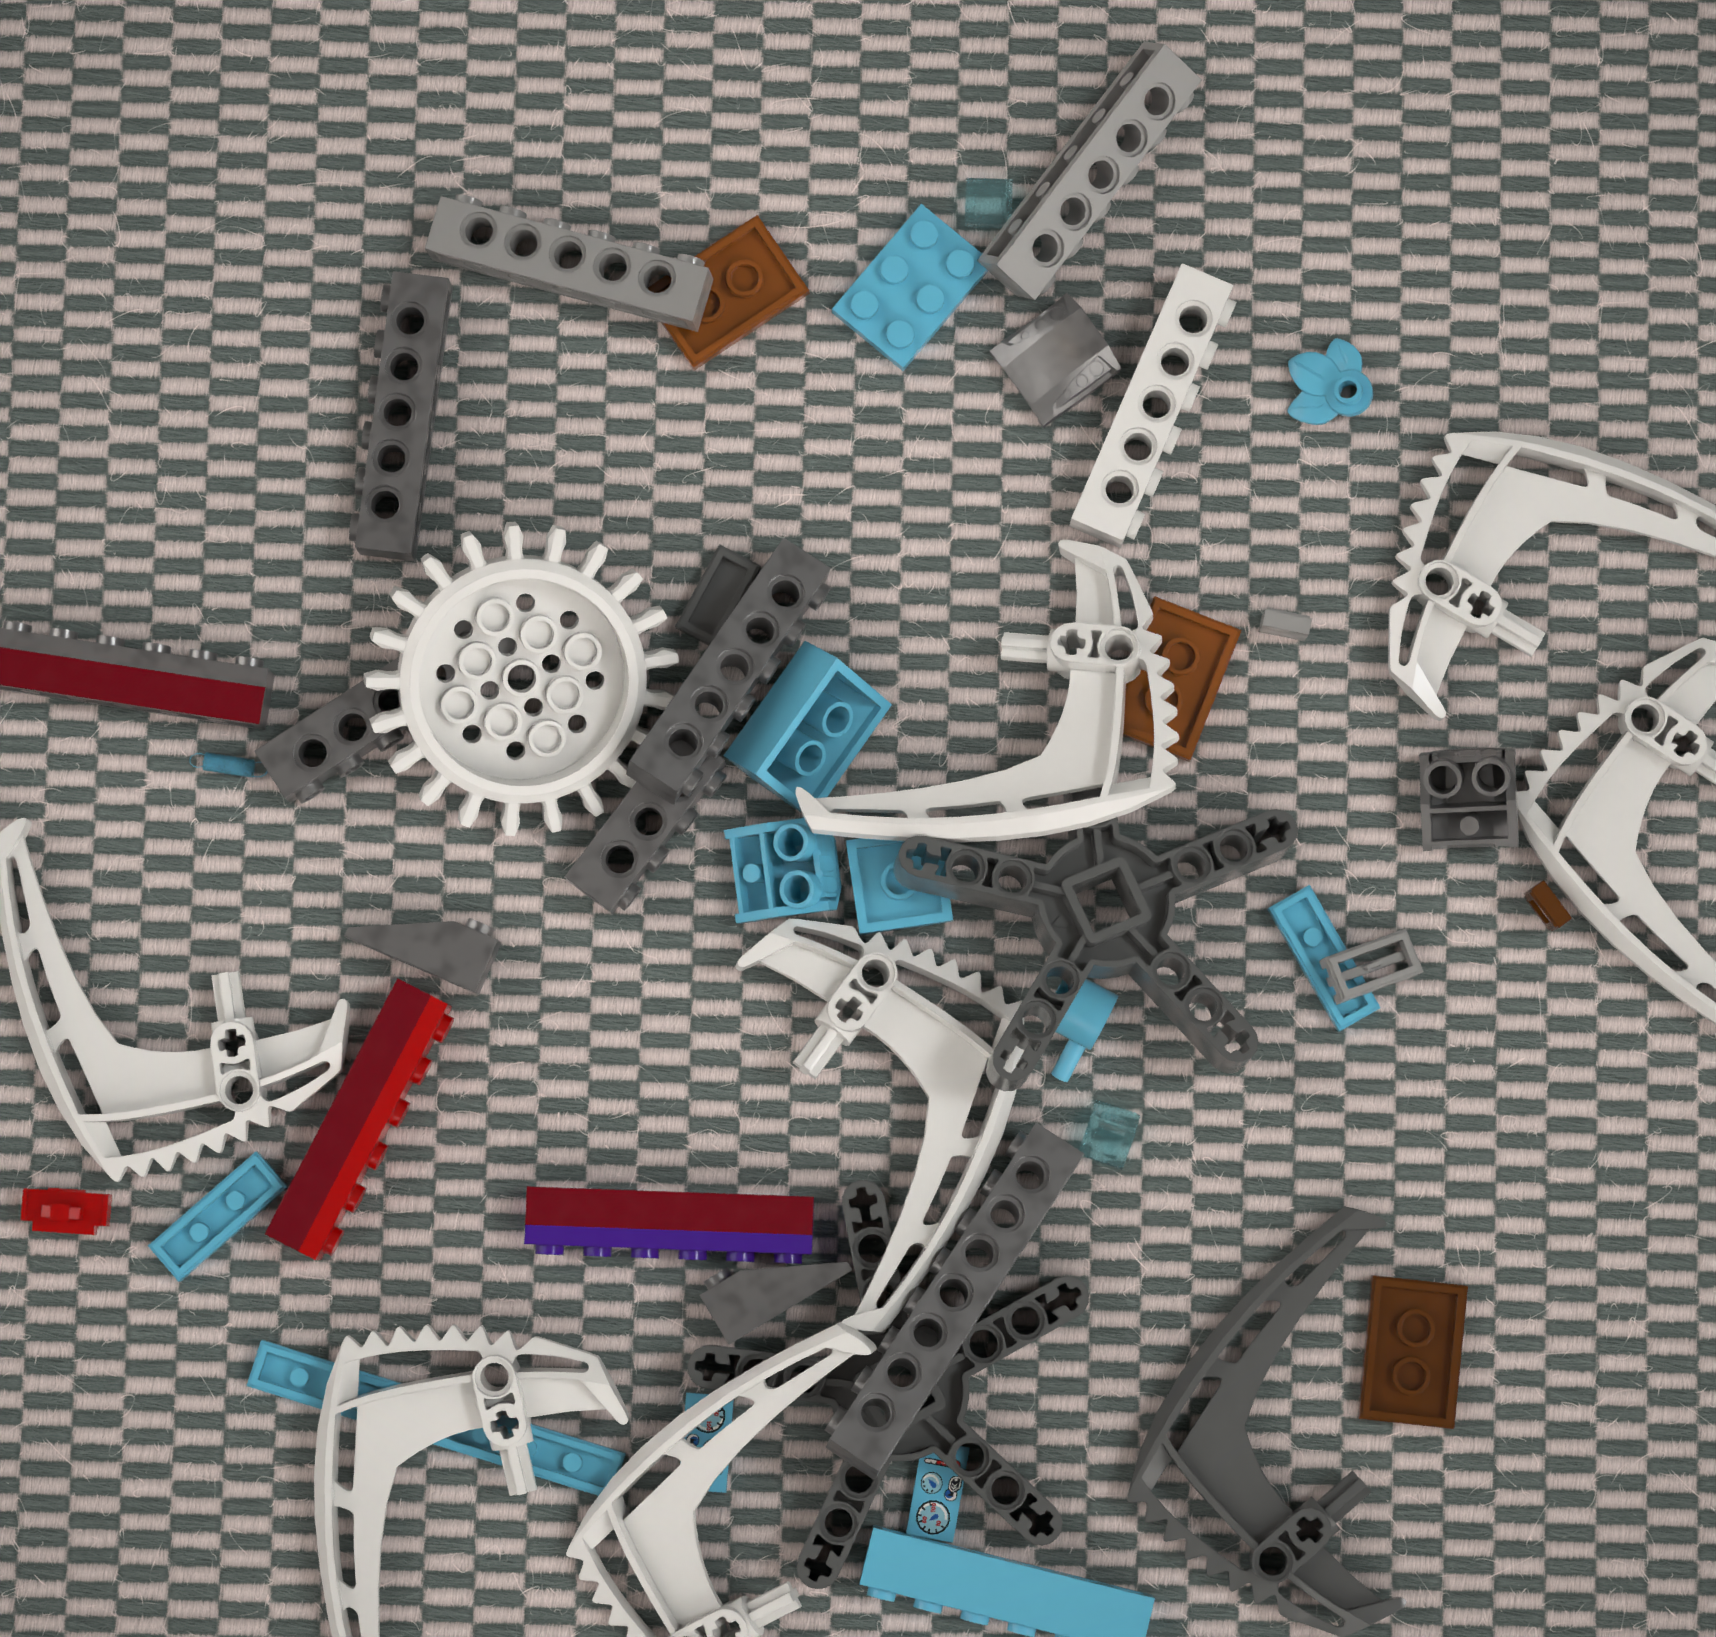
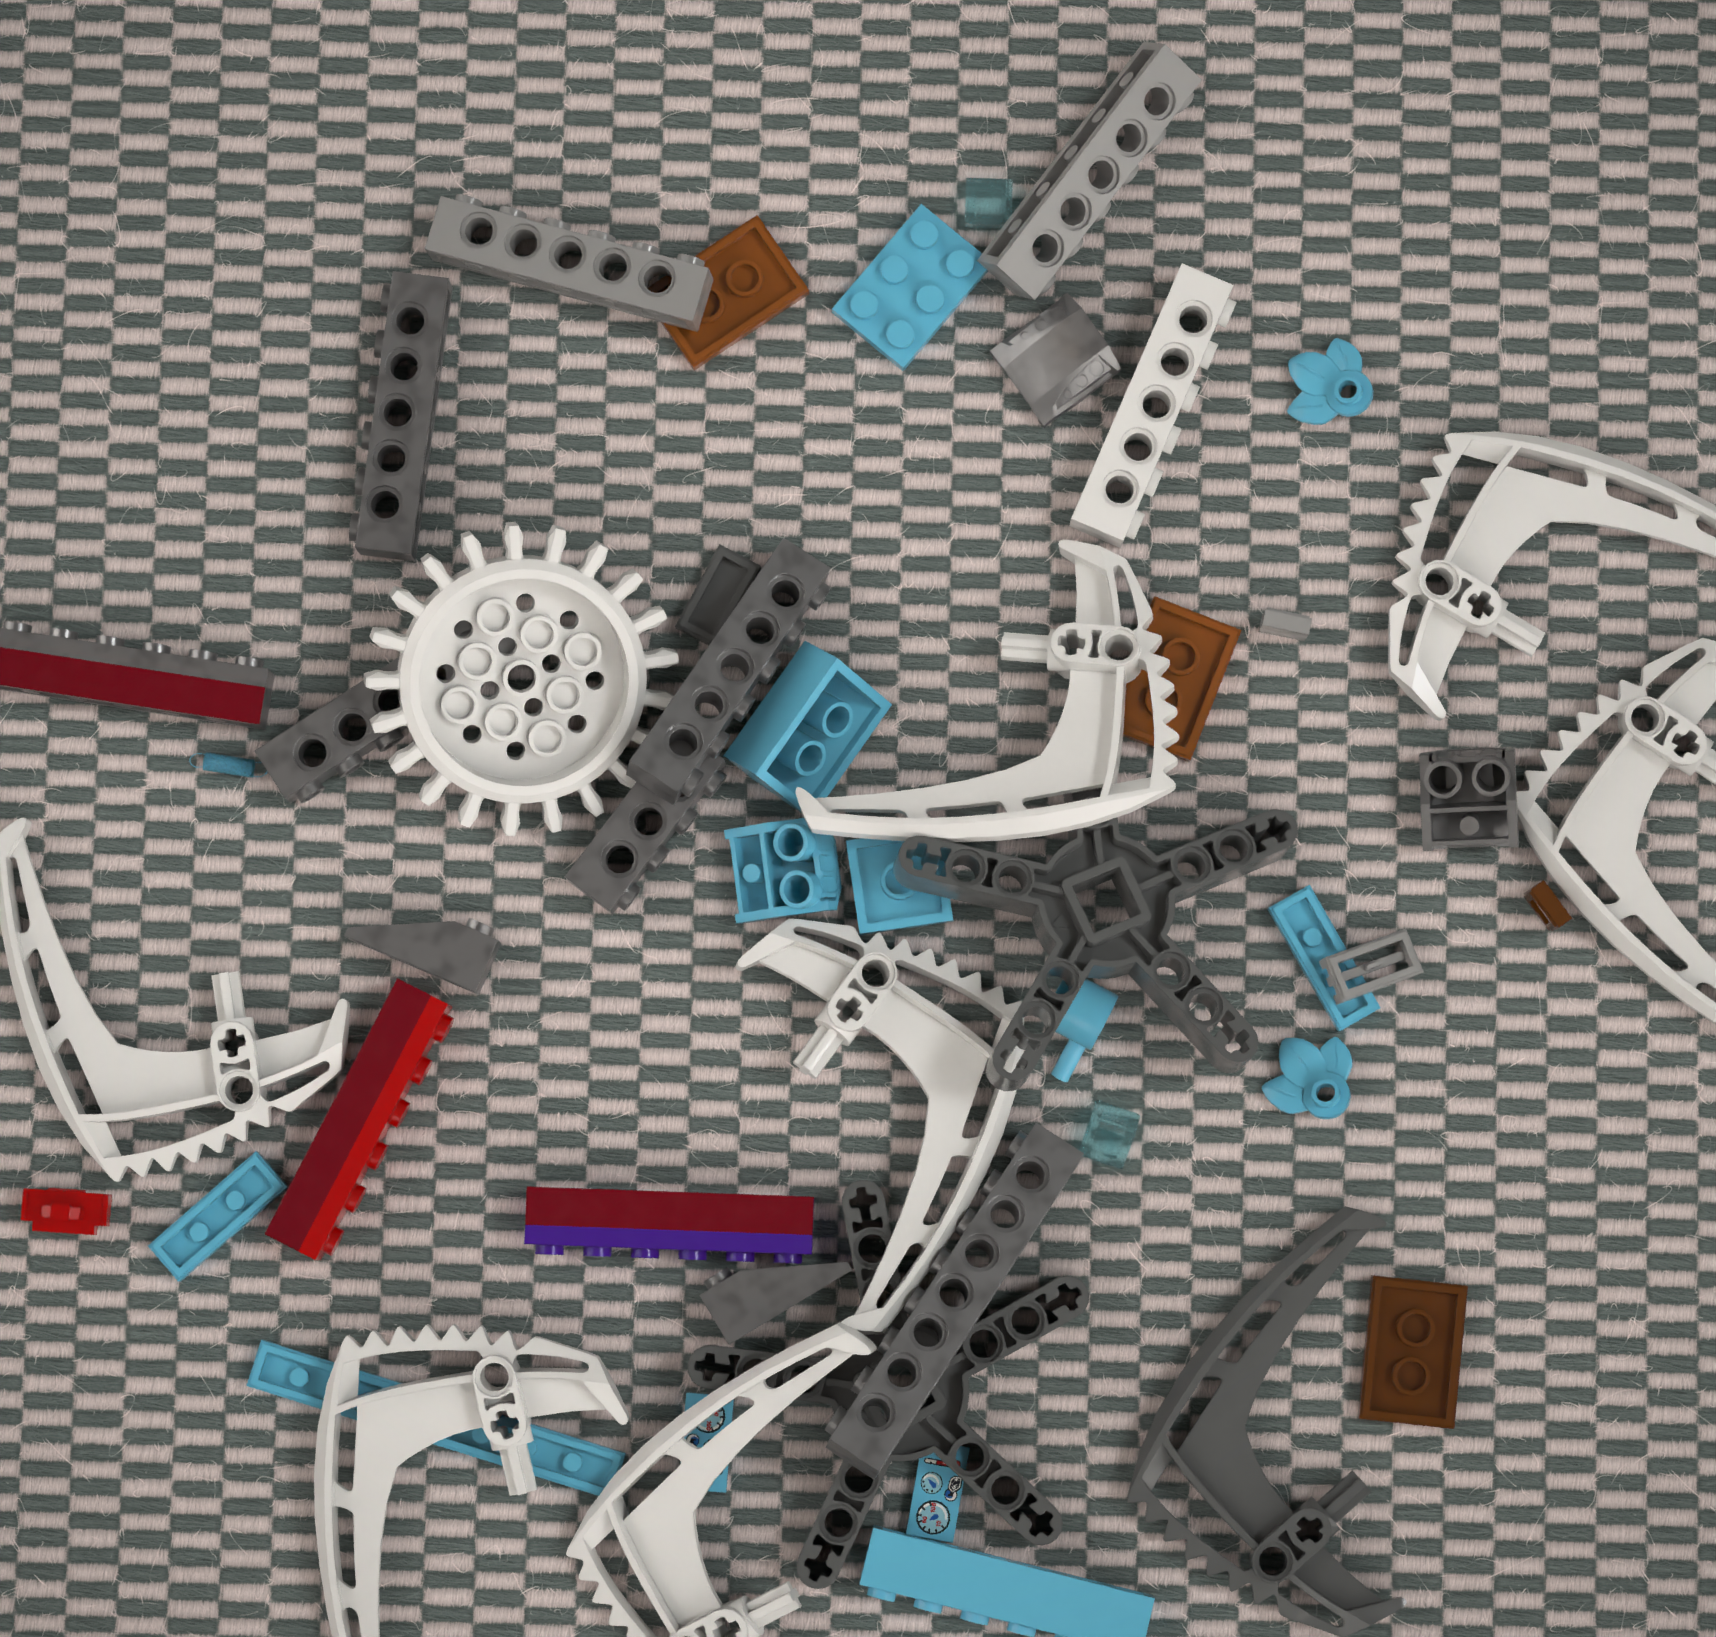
none -> medium azure plate [1262,1037,1353,1119]

